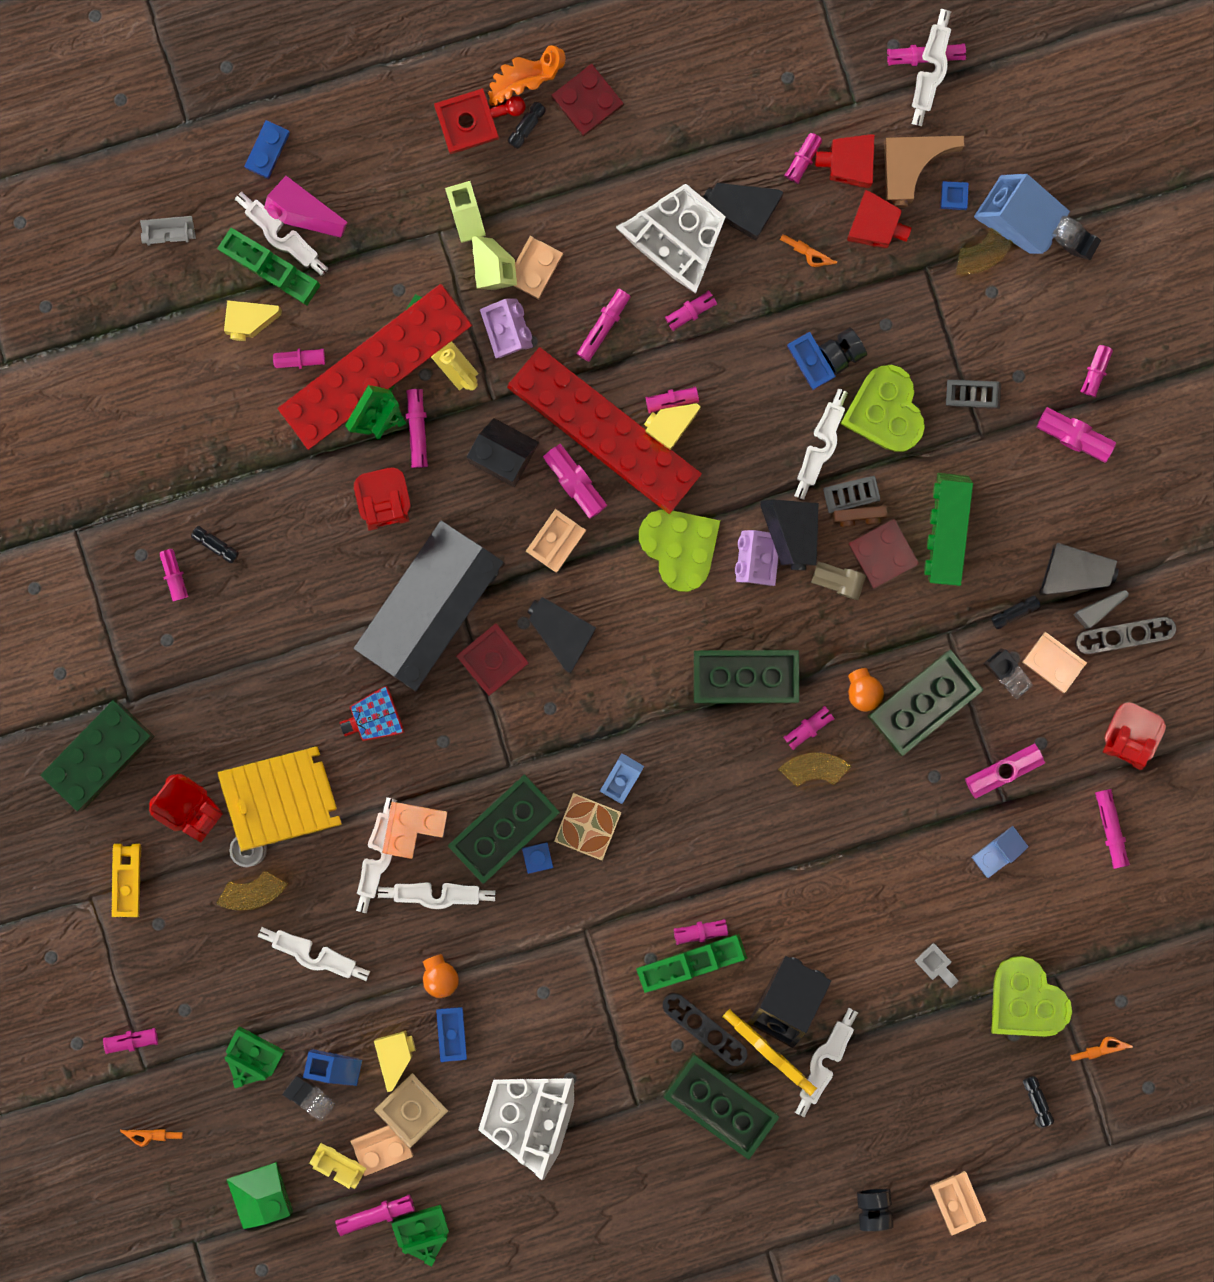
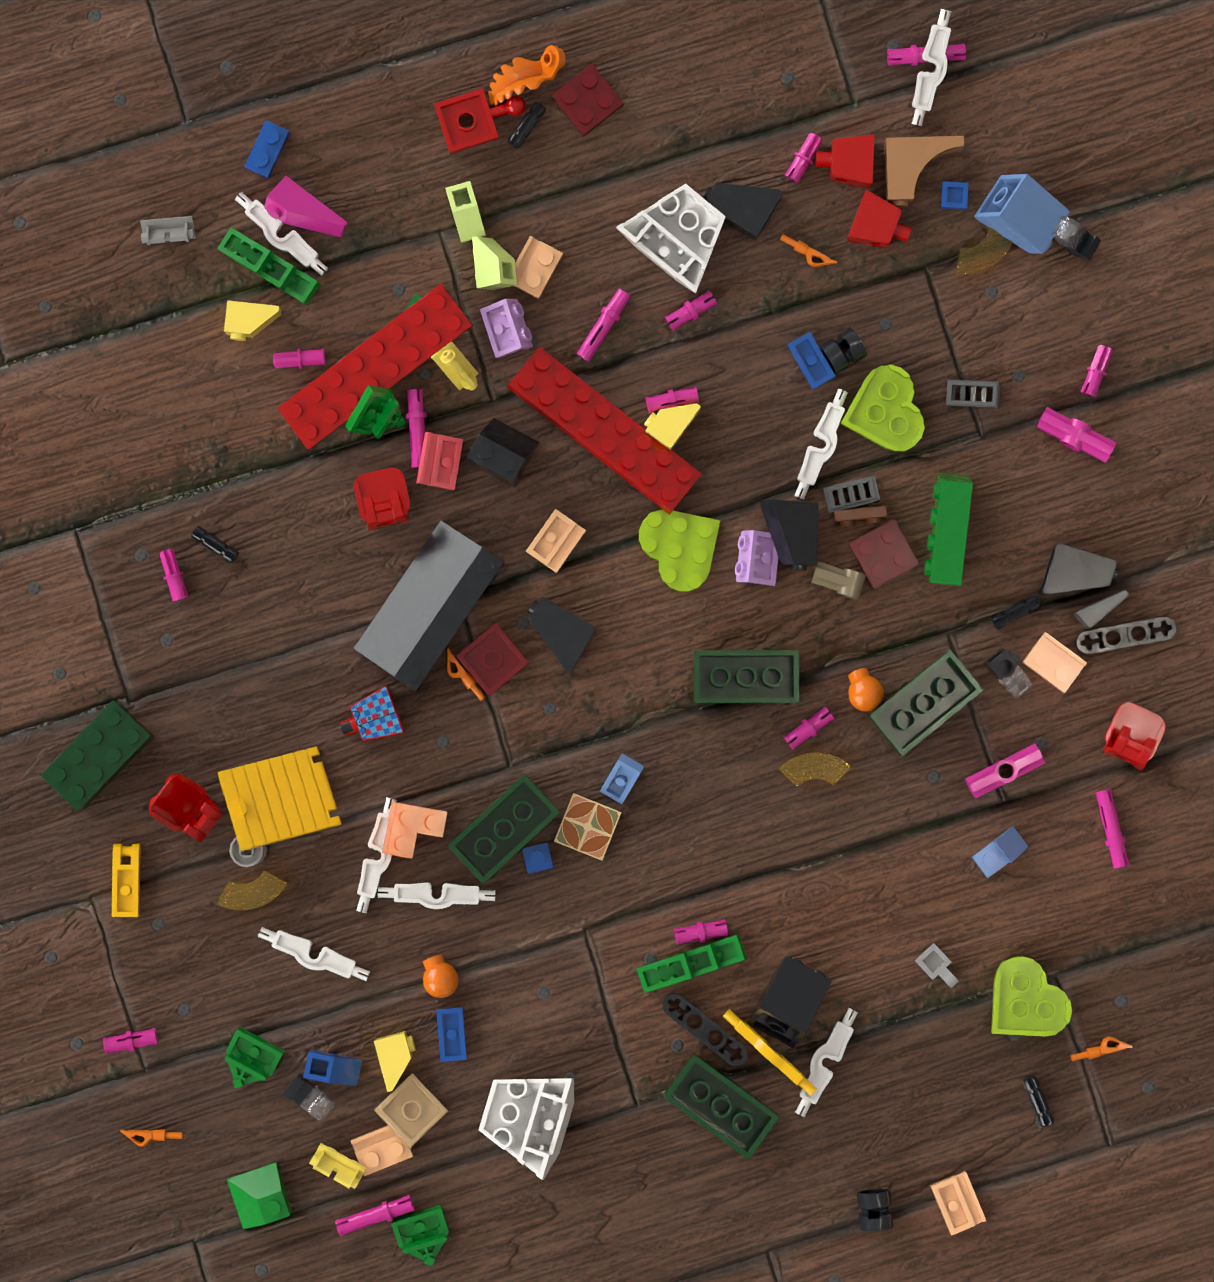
dark pink piece [543,444,607,519] -> none
none -> coral plate [416,432,463,490]
none -> orange hand [447,648,485,701]

